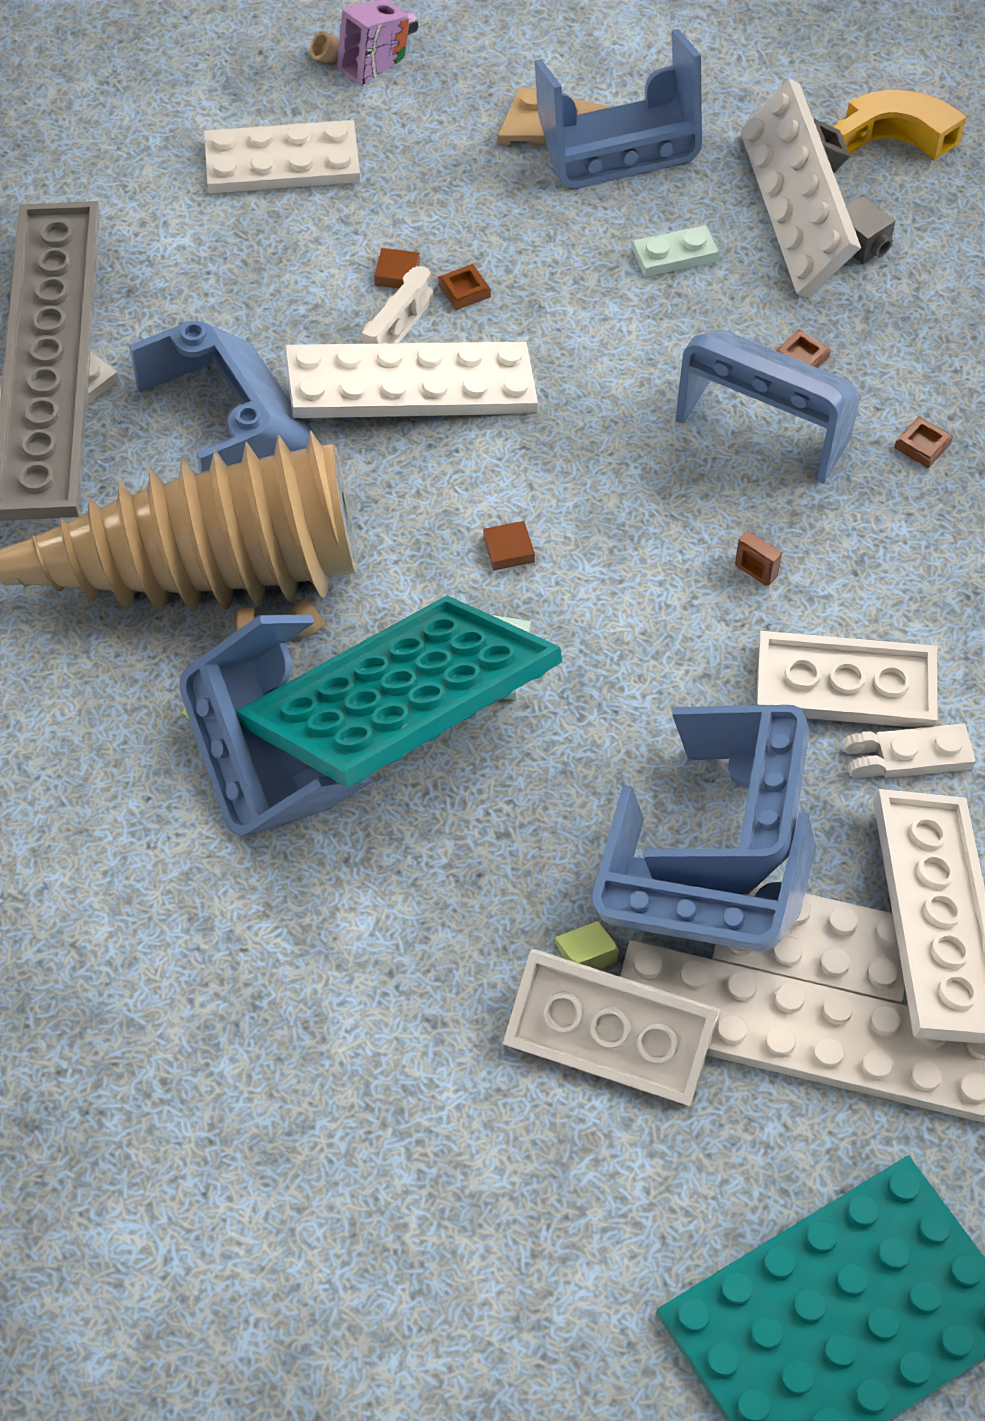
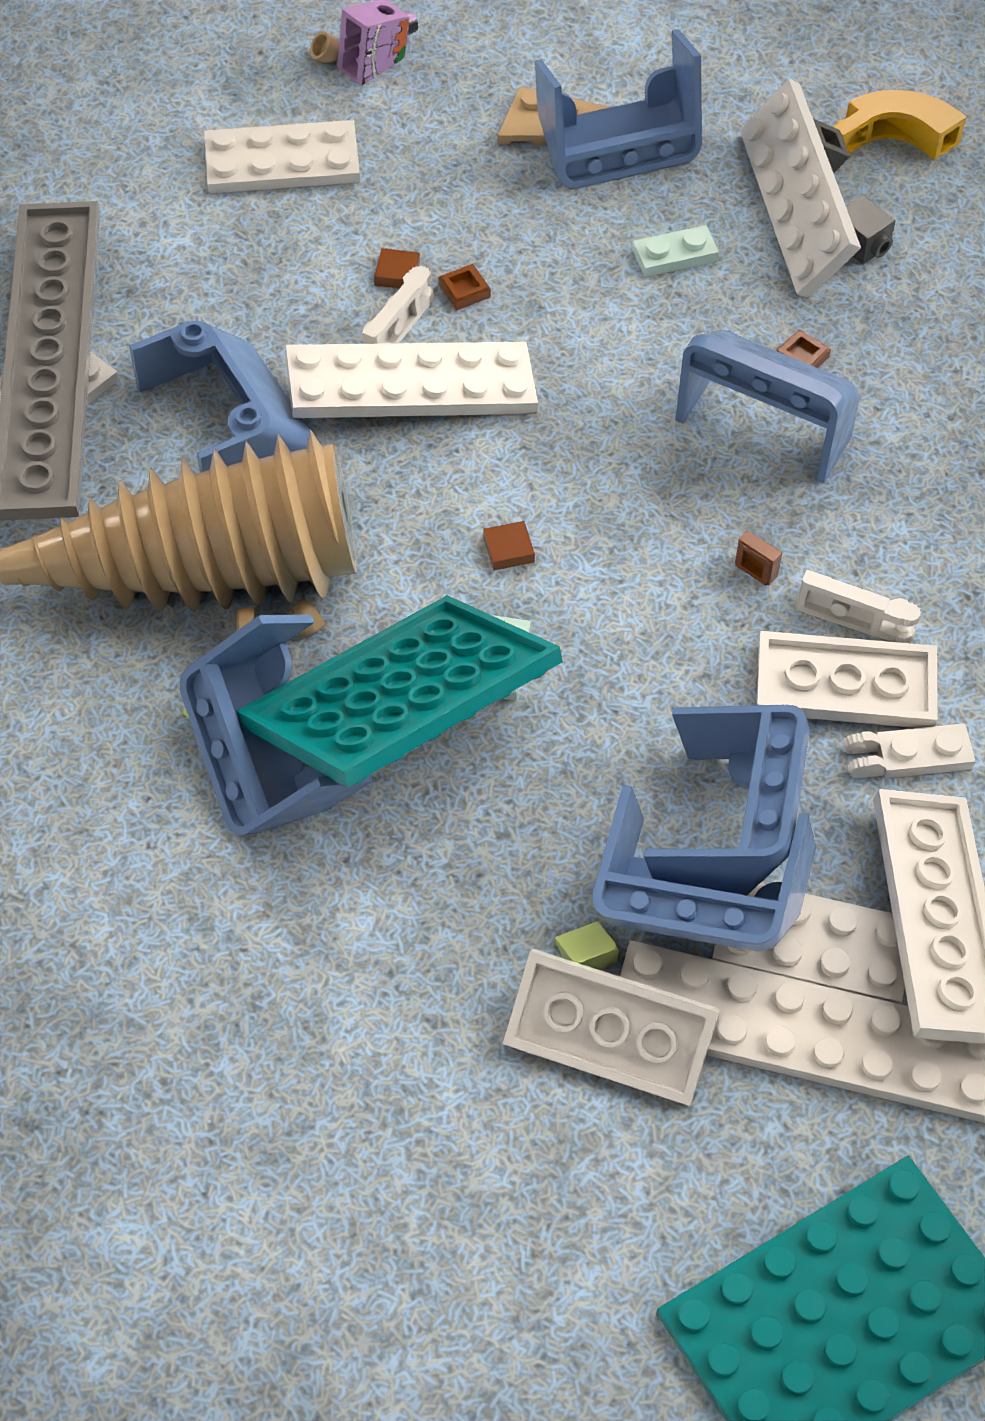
dark orange tile [894,416,953,469] -> none
none -> white hinge [795,570,922,643]

